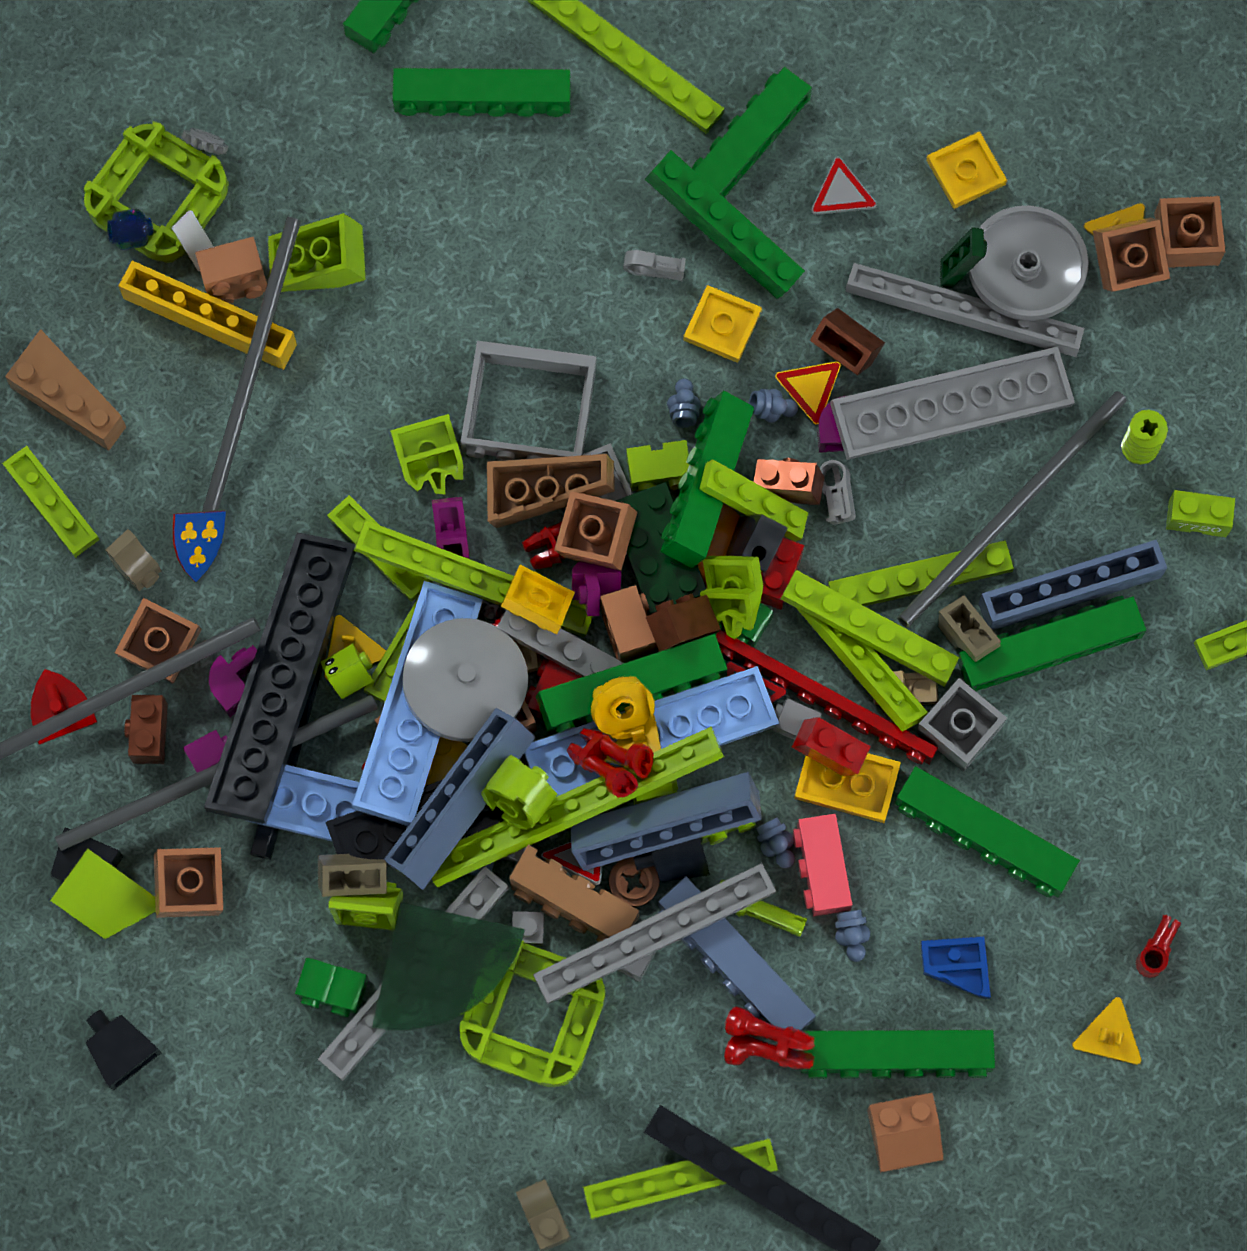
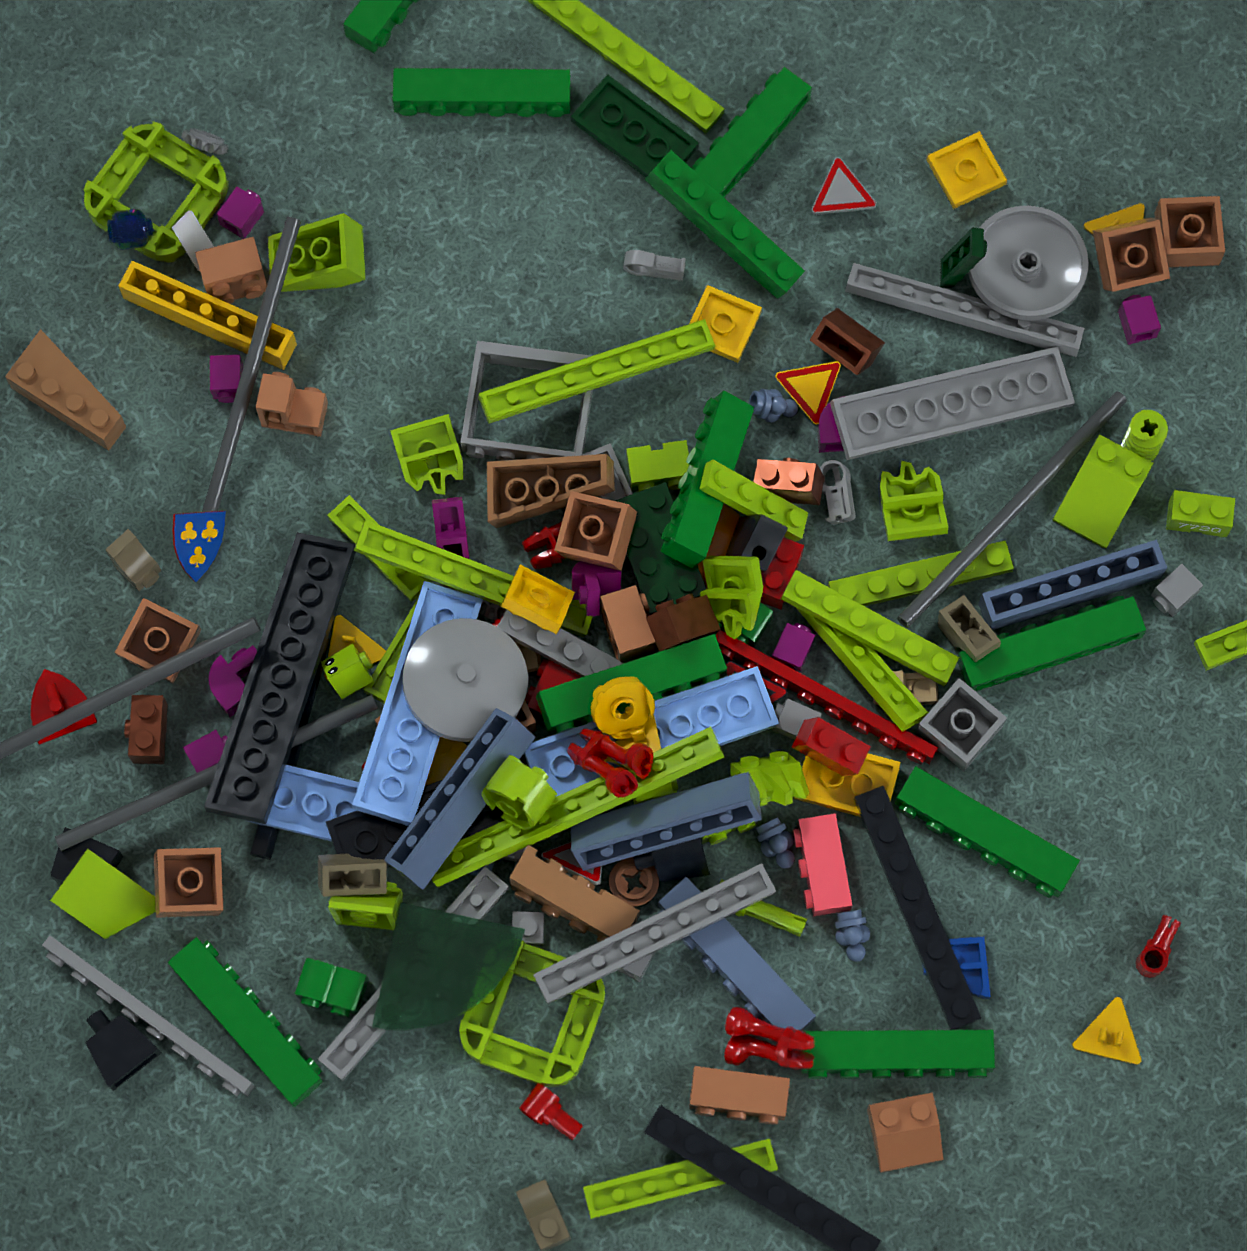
lime plate [2,446,100,558] -> none
sand blue piece [667,378,701,428] -> none
none -> light grey plate [42,936,255,1097]
none -> green brick [167,937,323,1108]
none -> magenta brick [210,354,243,403]
none -> magenta brick [217,187,264,239]
none -> nougat brick [255,372,328,437]
none -> lime tile [478,319,715,424]
none -> red pin [519,1083,583,1141]
none -> dark green plate [570,74,699,177]
none -> nougat brick [689,1066,790,1125]
none -> lime plate [730,751,809,806]
none -> magenta brick [772,623,815,673]
none -> black plate [854,786,981,1030]
none -> lime plate [880,461,948,541]
none -> lime slope [1052,434,1154,549]
none -> magenta brick [1118,294,1161,345]
none -> light grey brick [1151,564,1203,617]

